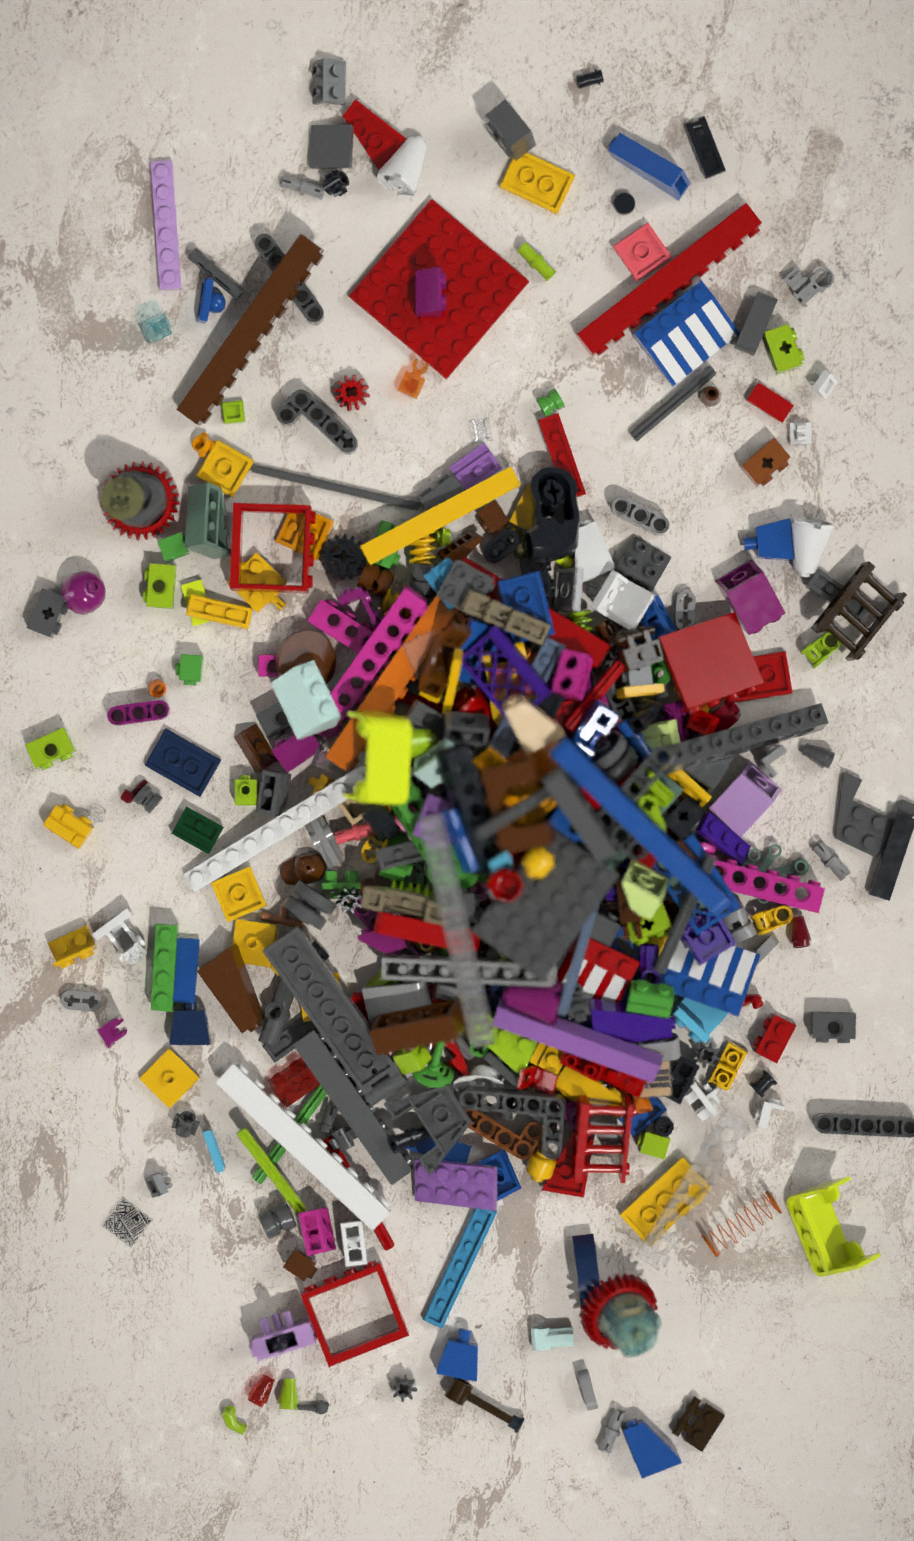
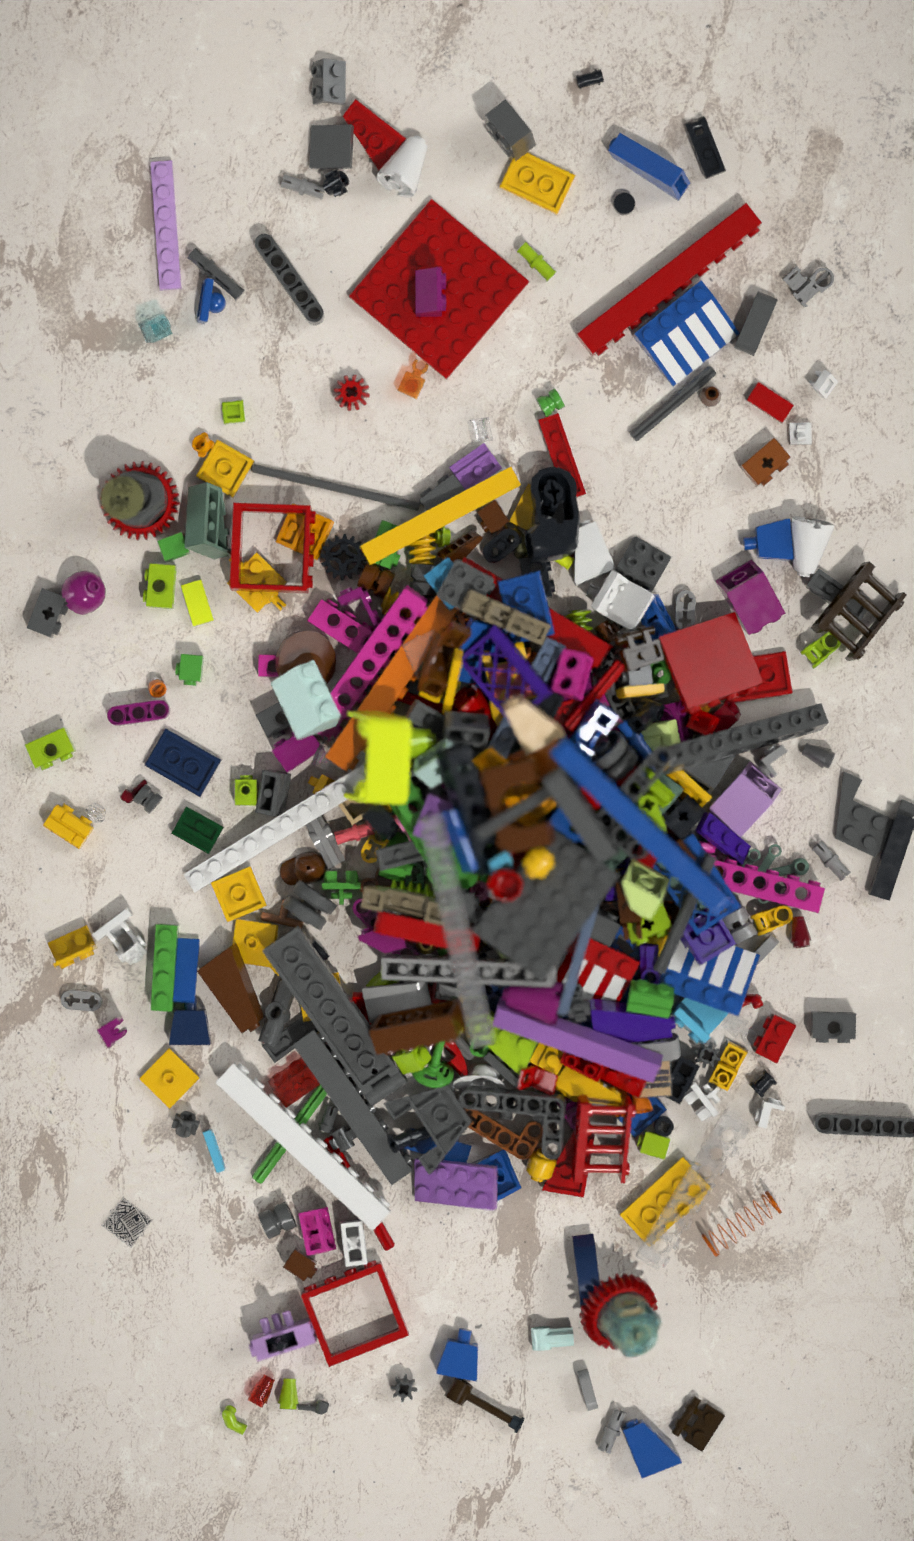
tile [144,1172,173,1198] -> none
reddish brown brick [176,233,324,425] -> none
yellow tile [185,594,253,630] -> none
reddish brown slope [234,724,278,773] -> none
lime axle [236,1127,307,1215] -> none
dark grey beam [277,389,358,455] -> none
black gear [335,886,362,913] -> none
dark azure tile [423,1208,497,1329] -> none
light grey tile [553,568,584,612] -> none
light grey beam [611,496,670,536] -> none
coral plate [613,222,672,282] -> none
lime brick [763,324,805,375] -> none
neon yellow windscreen [787,1176,881,1277] -> none

